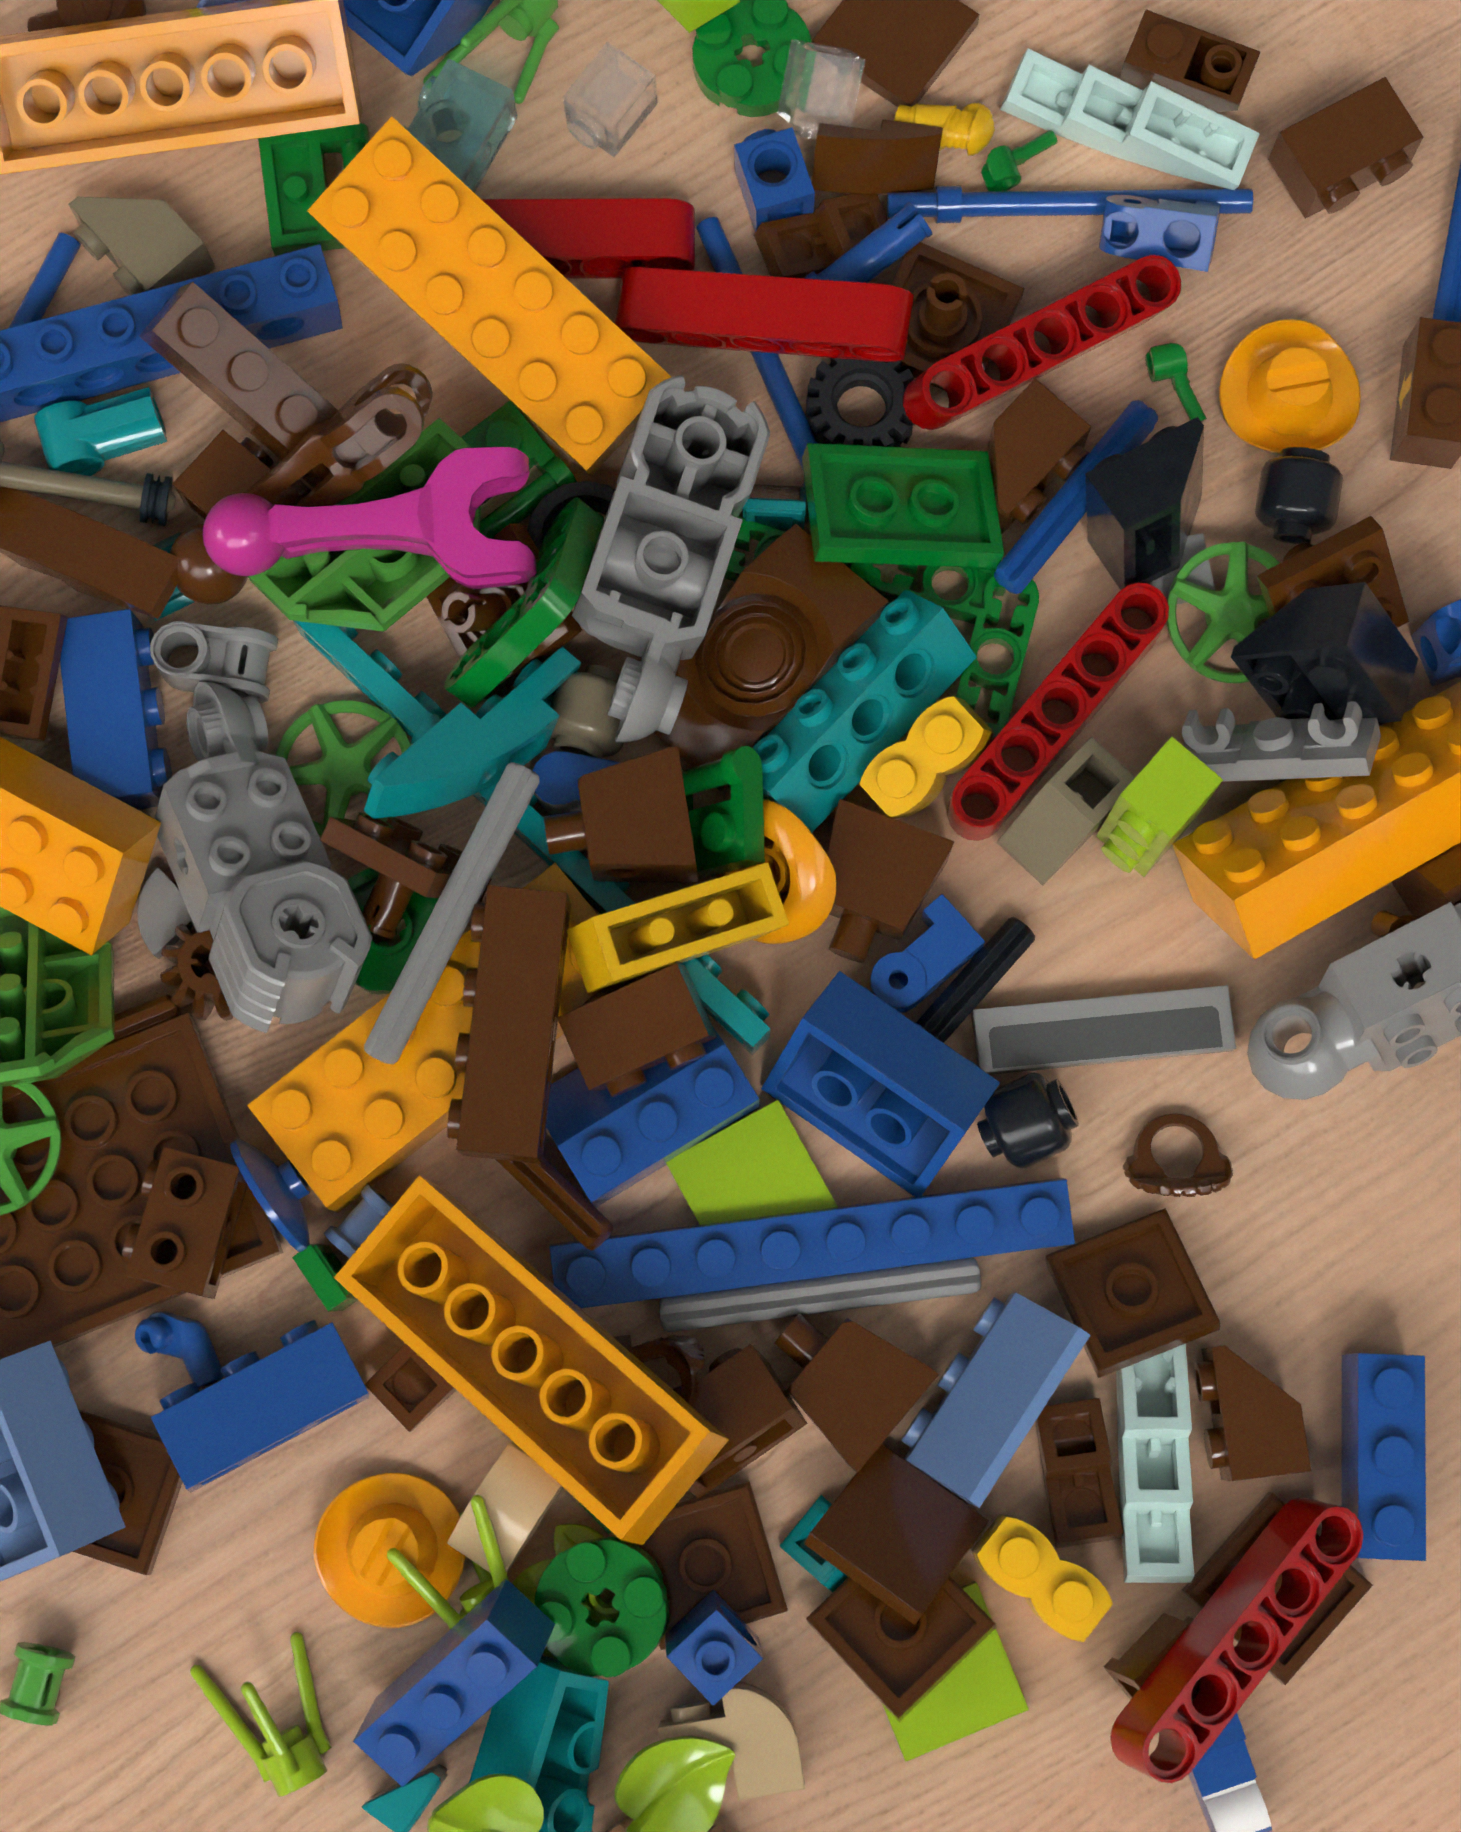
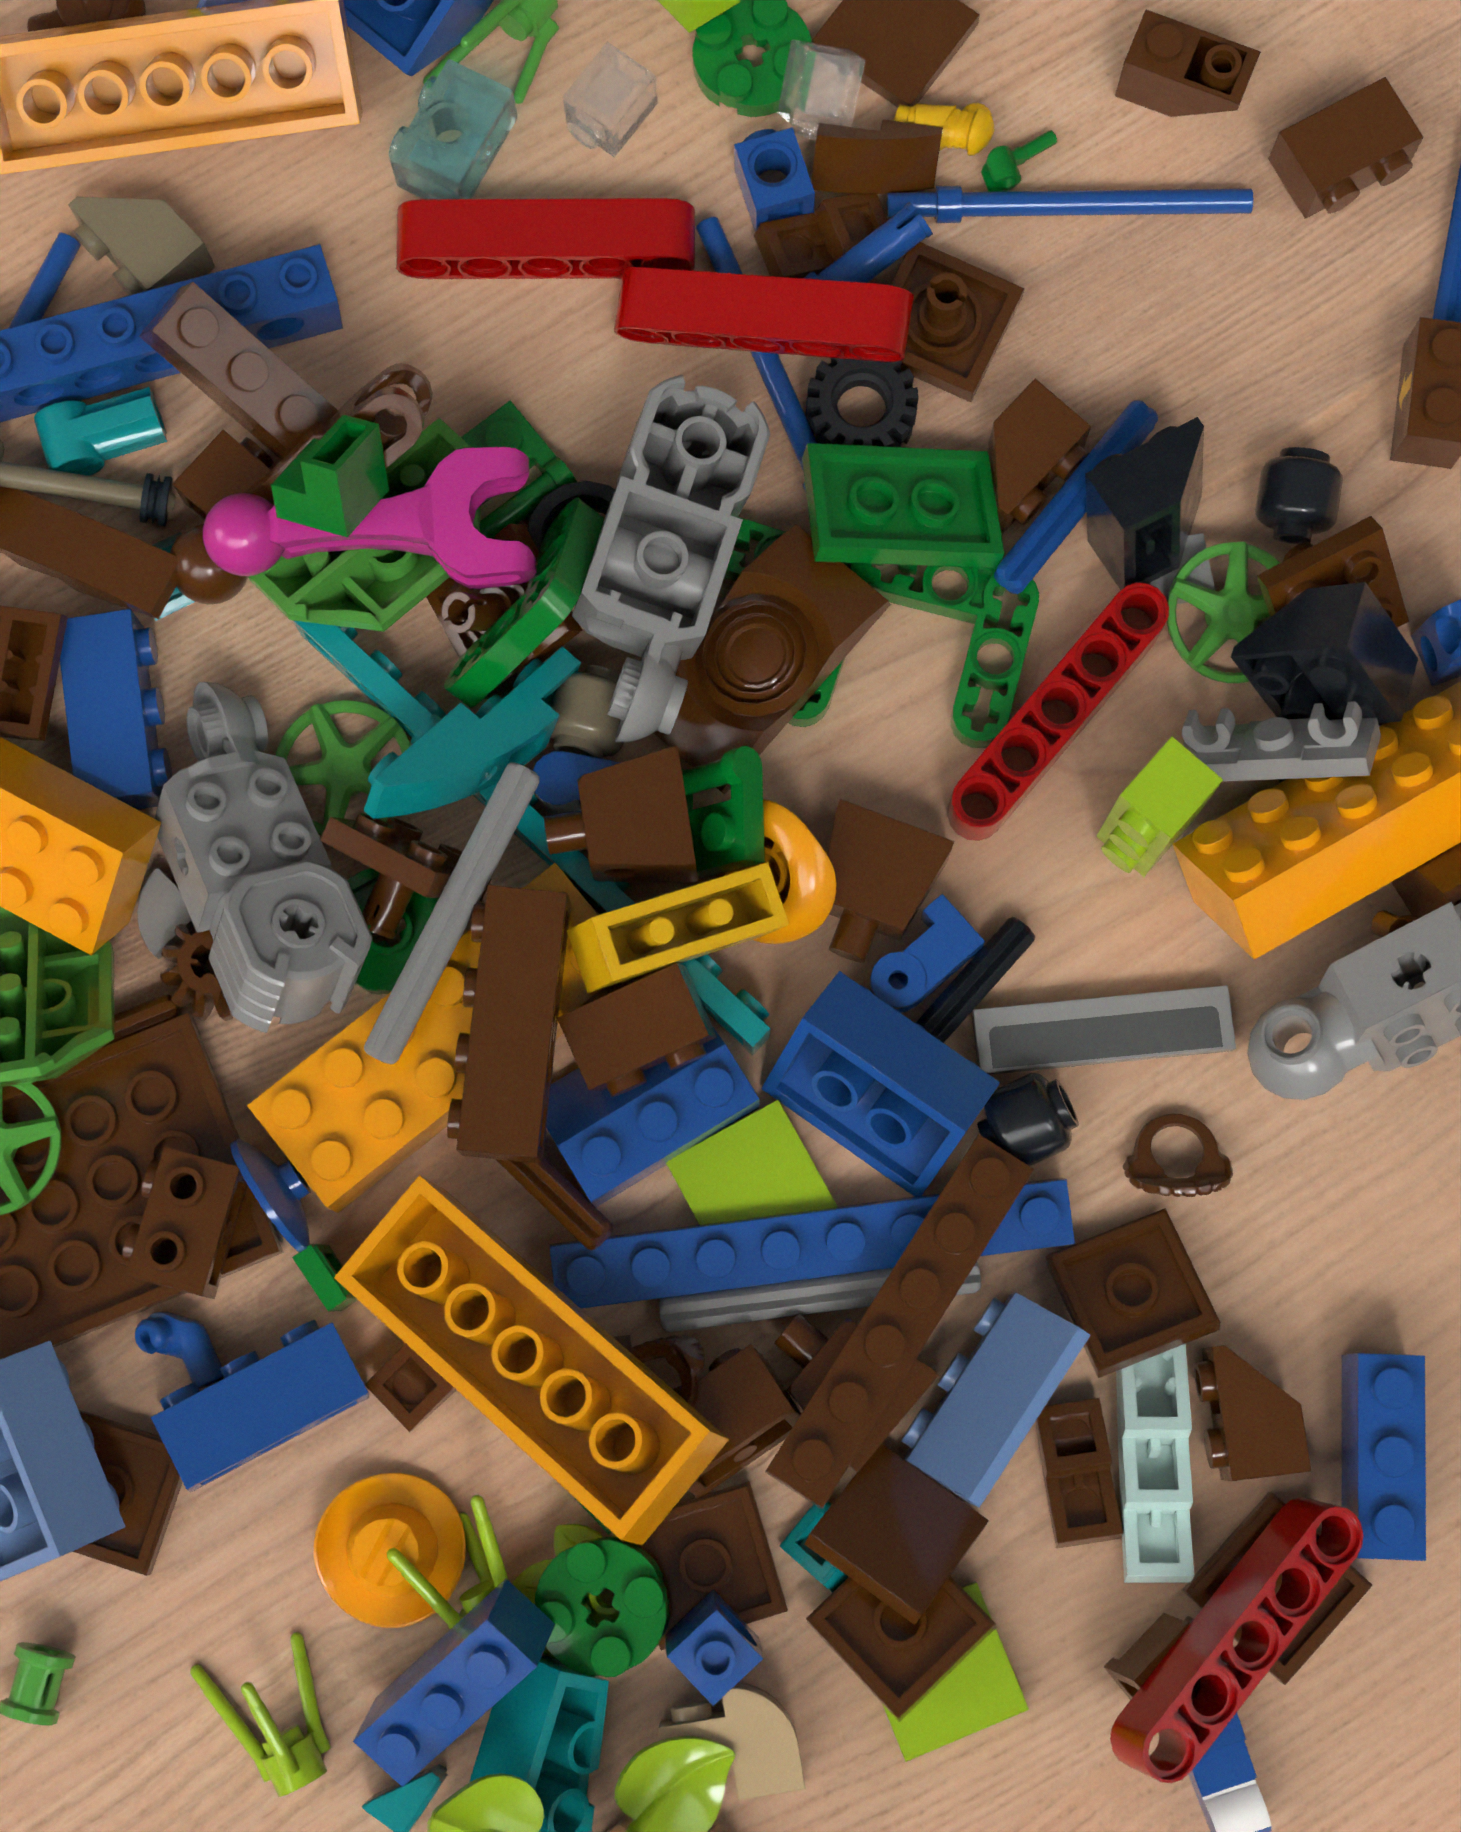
light grey piece [150,621,278,703] -> none
green plate [258,123,370,256] -> none
light orange brick [307,116,672,477] -> none
medium blue bush [324,1184,394,1259] -> none
tan brick [447,1442,563,1573] -> none
teal slope [743,484,806,531] -> none
teal brick [753,589,977,833] -> none
yellow brick [859,696,994,818] -> none
red beam [903,255,1181,430] -> none
yellow brick [971,1514,1113,1642] -> none
dark tan slope [997,737,1135,886] -> none
light aqua slope [1000,48,1260,190] -> none
blue leg [1099,195,1221,272] -> none
green hand [1145,343,1207,422] -> none
light orange hat [1219,319,1361,454] -> none
none -> green piece [271,414,389,538]
none -> reddish brown plate [765,1134,1034,1509]

